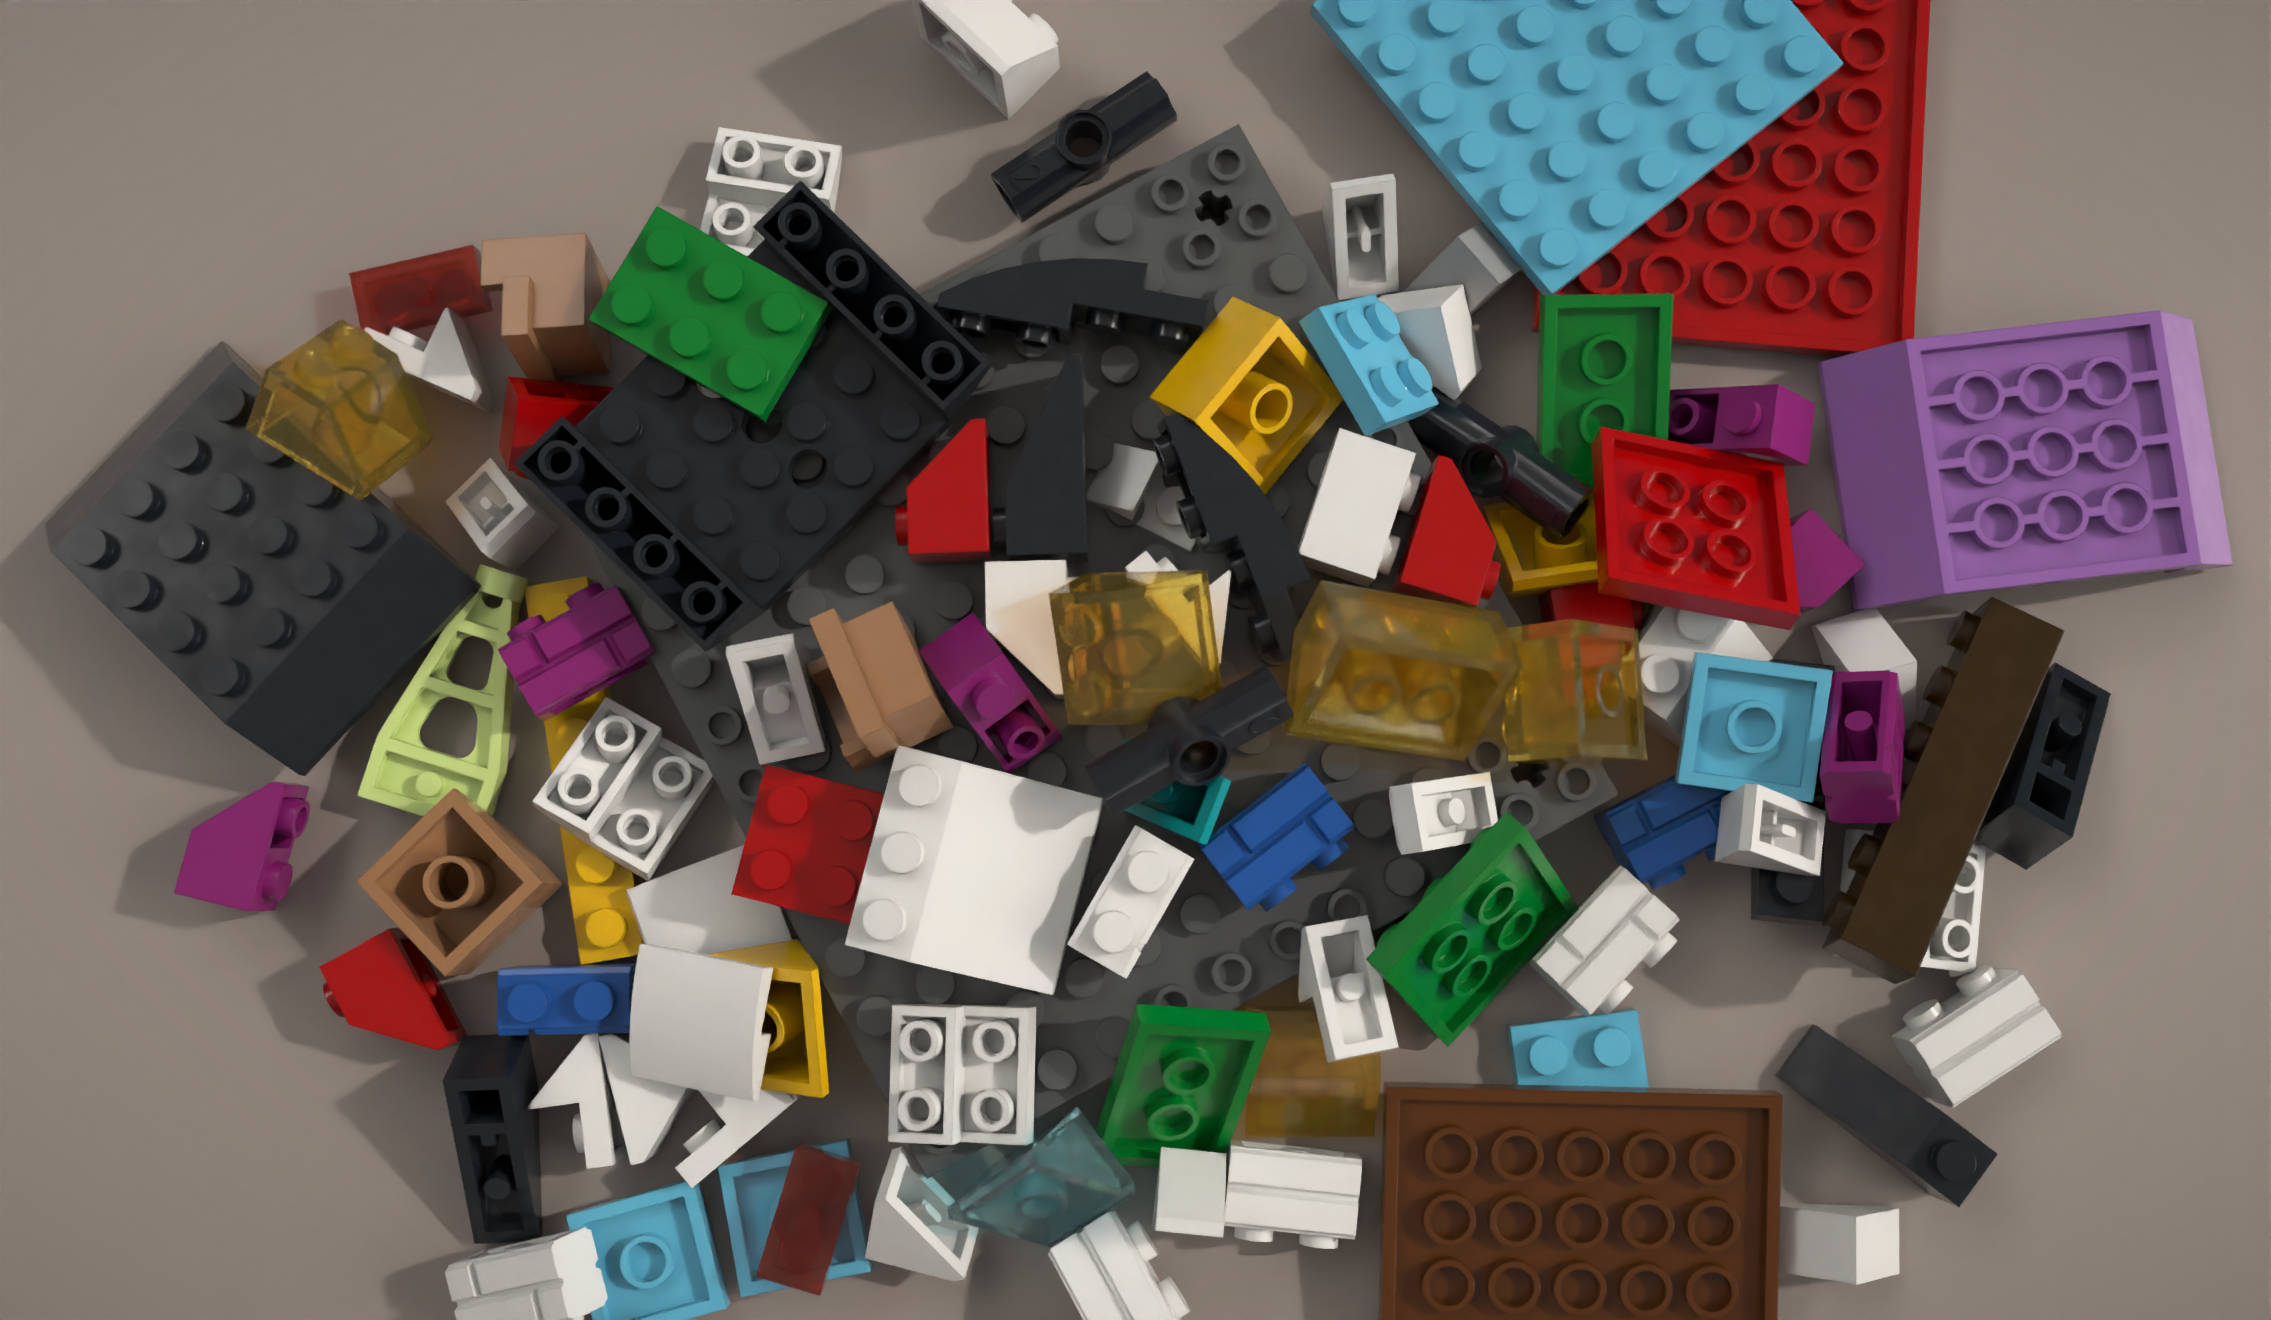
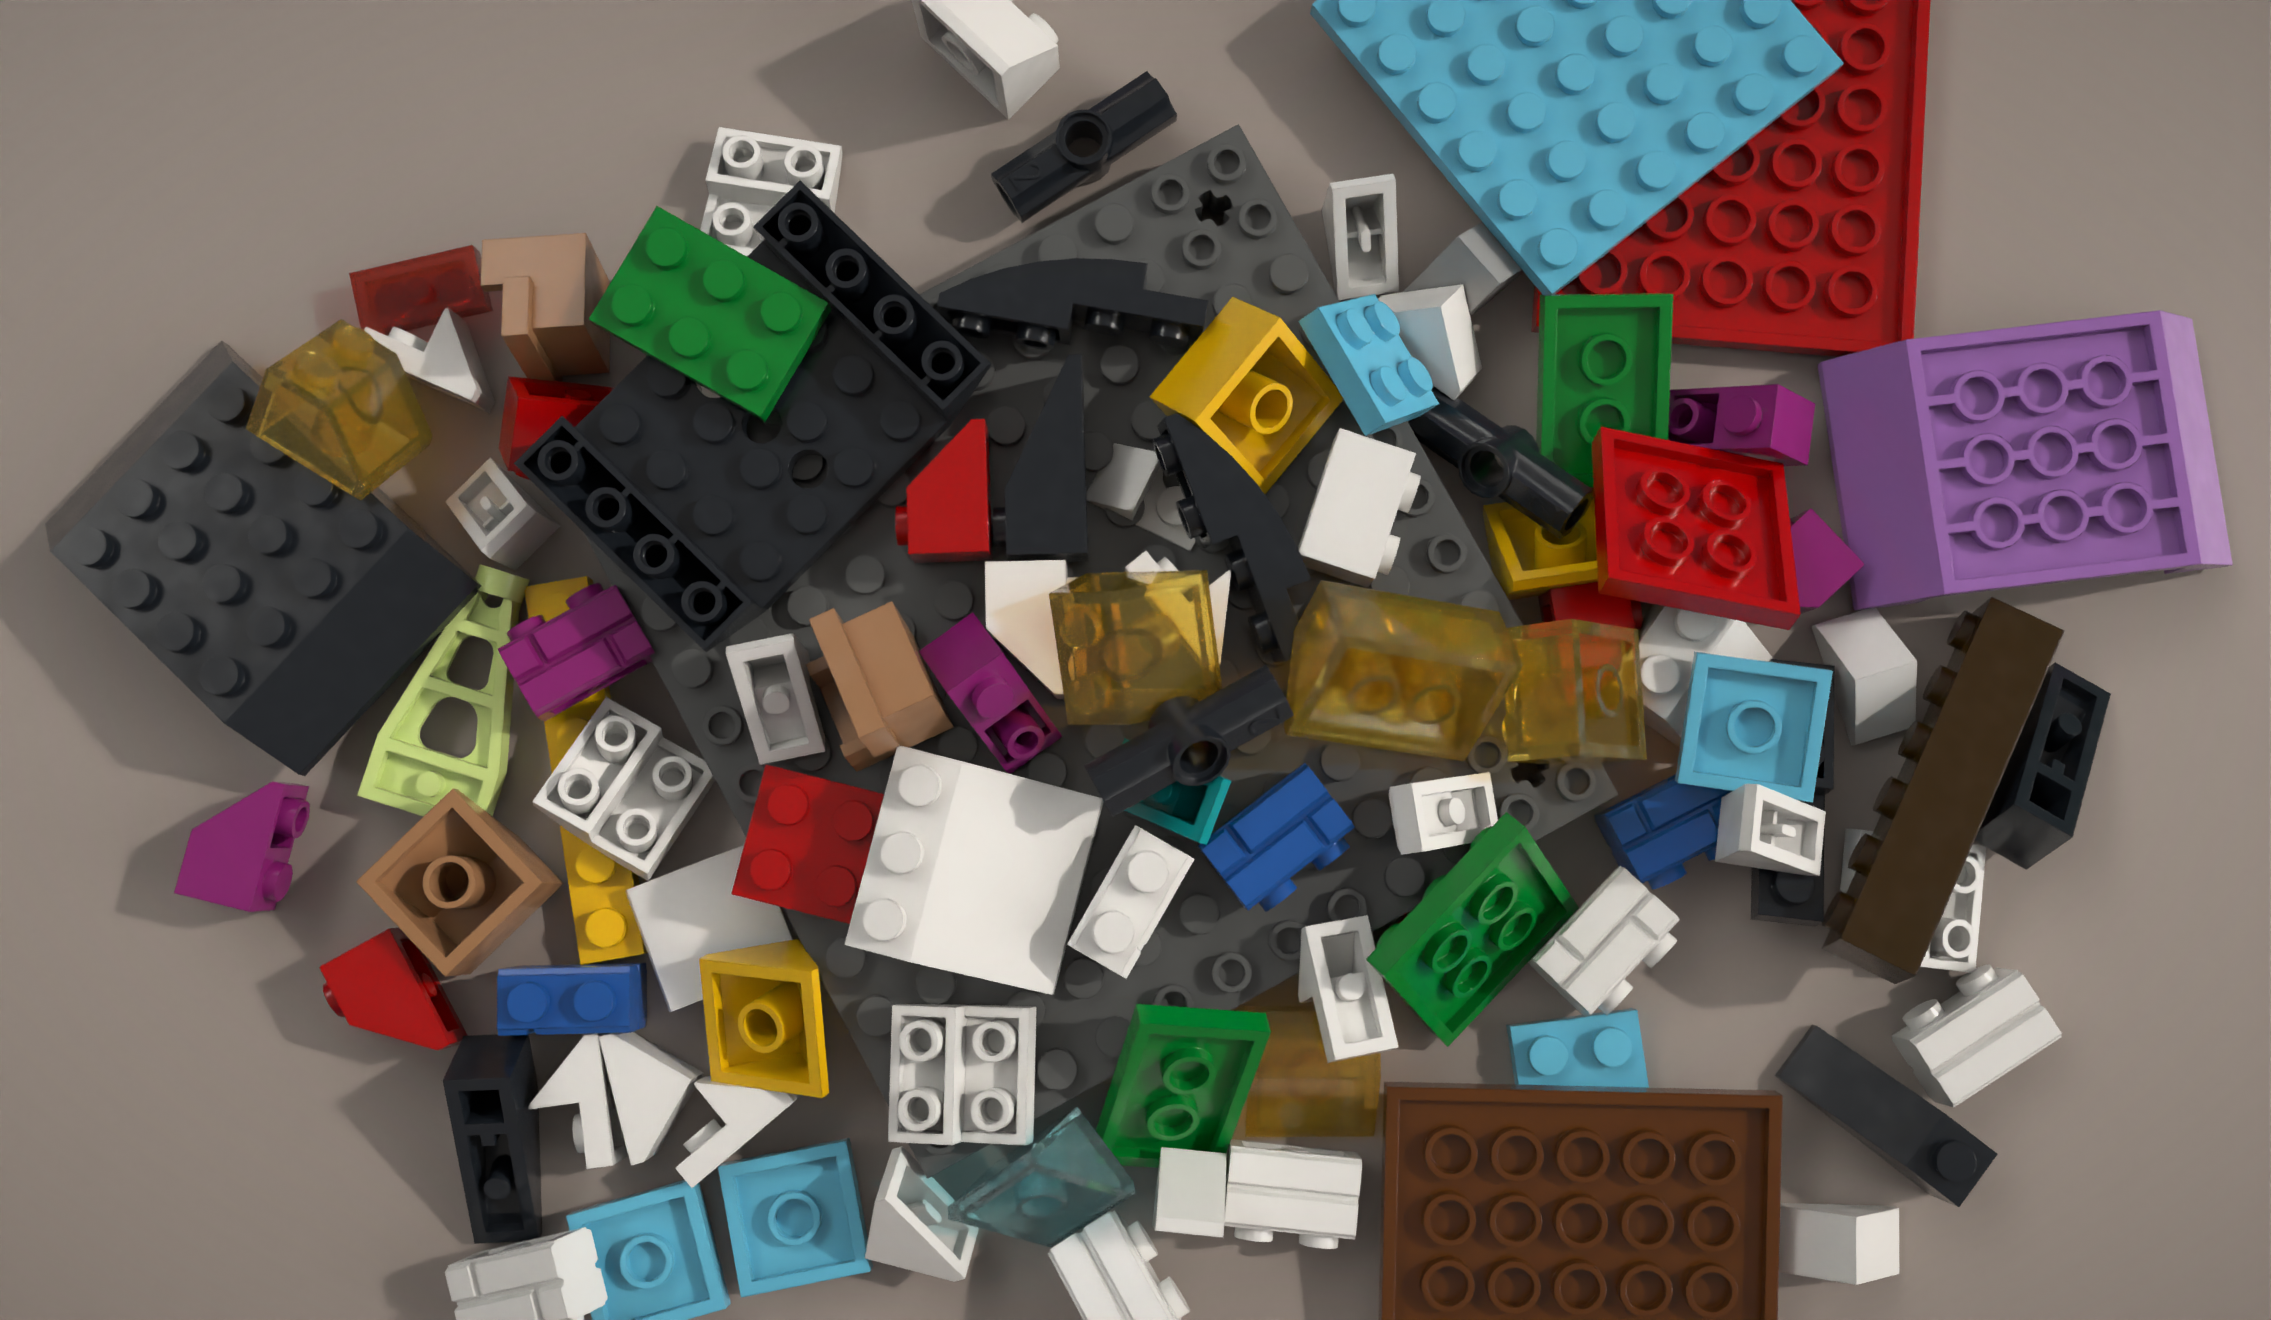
white slope [629,944,773,1101] -> none
clear red plate [756,1143,862,1296] -> none
red slope [1392,455,1501,613] -> none
magenta brick [1819,670,1906,823] -> none

